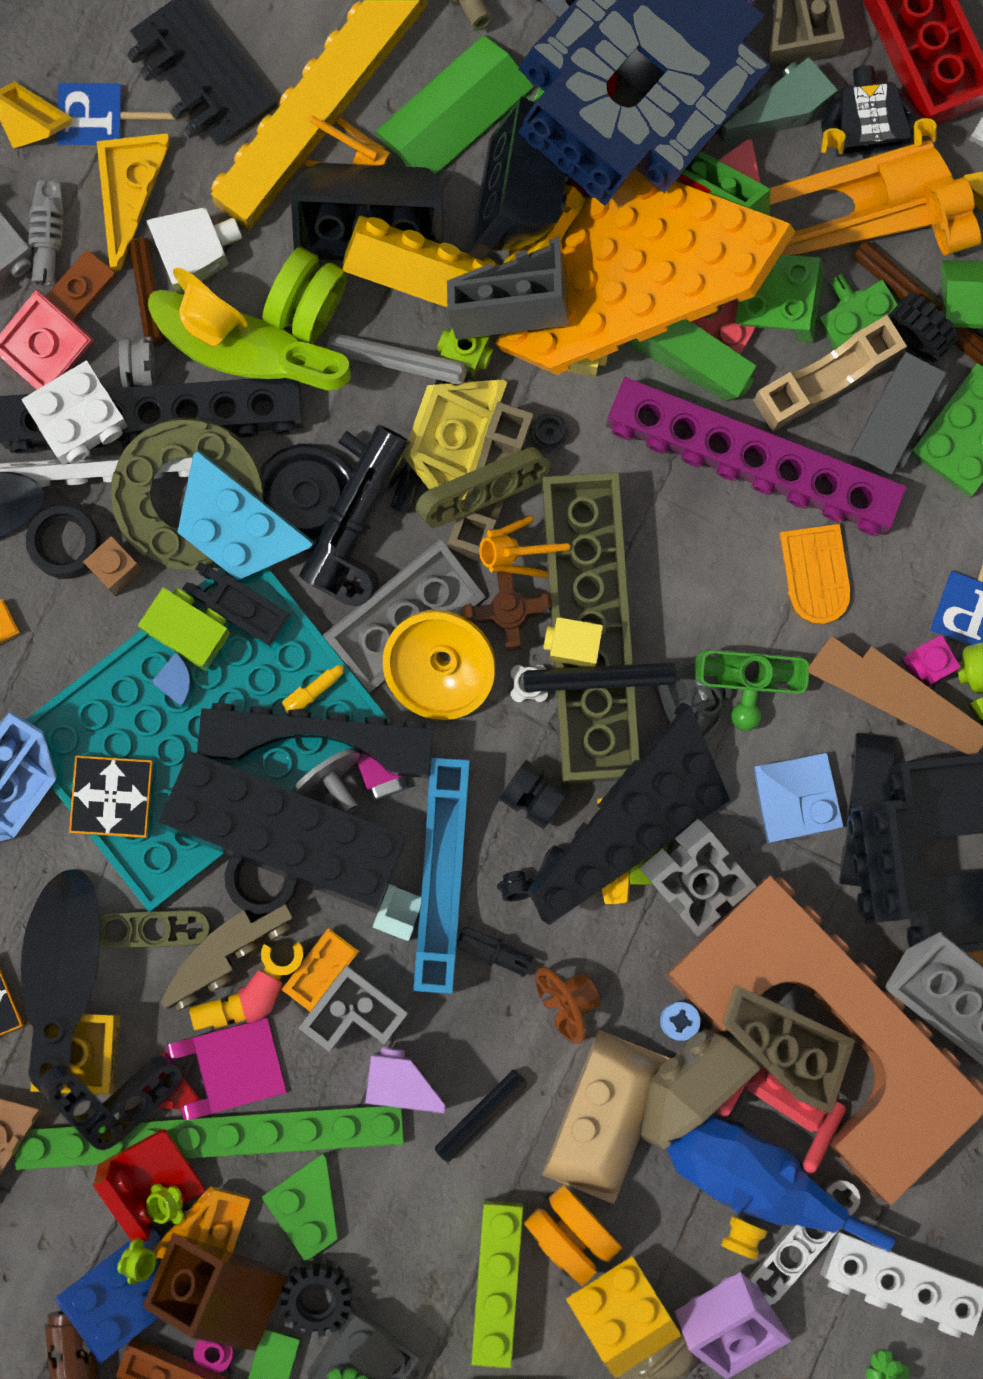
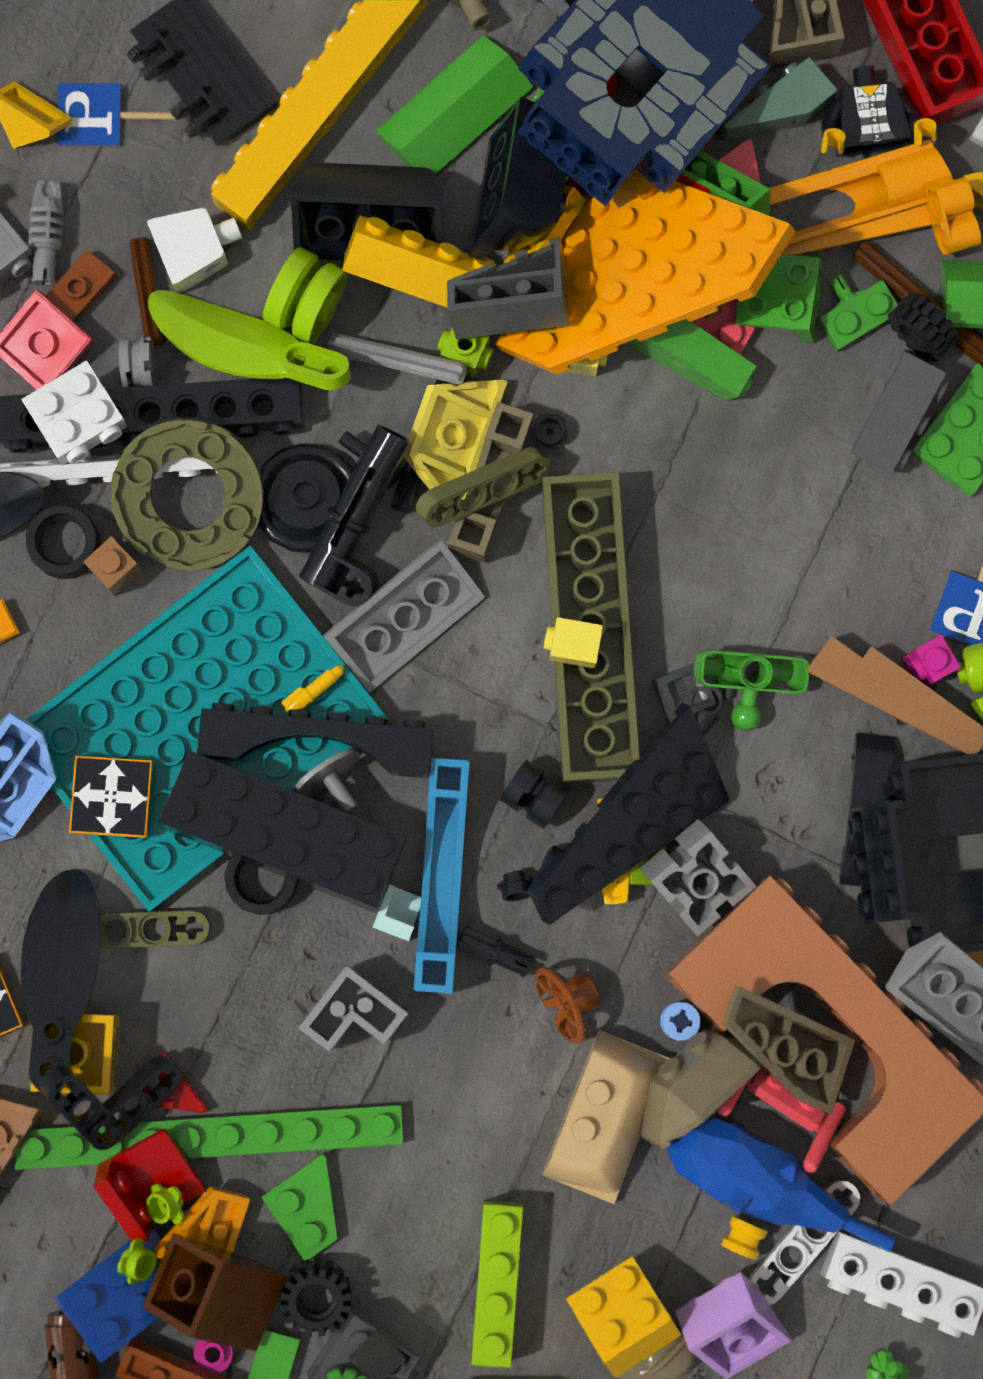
yellow wing [97,133,170,271] -> none
lime brick [137,587,231,672] -> none
medium blue tile [151,653,190,707] -> none
dark tan slope [161,904,295,1012] -> none
dark pink flag [166,1018,286,1120] -> none
yellow piece [173,267,248,347] -> none
medium azure wing [177,450,314,580] -> none
black hinge [182,562,291,648] -> none
piece [189,941,305,1031] -> none
light orange plate [281,928,359,1012] -> none
light orange plant [305,116,391,168] -> none
piece [357,754,407,801] -> none
lavender slope [365,1047,446,1113] -> none
yellow dish [383,610,496,720] -> none
black axle [435,1070,527,1162] -> none
reddish brown piece [463,571,552,651] -> none
light orange plant [479,516,571,578] -> none
white plate [510,665,548,703] -> none
black axle [523,663,677,692] -> none
light orange wheel [524,1184,622,1287] -> none
magenta brick [606,377,907,536] -> none
tan arch [753,315,907,432] -> none
light blue plate [753,753,844,844] -> none
light orange window [779,524,850,625] -> none

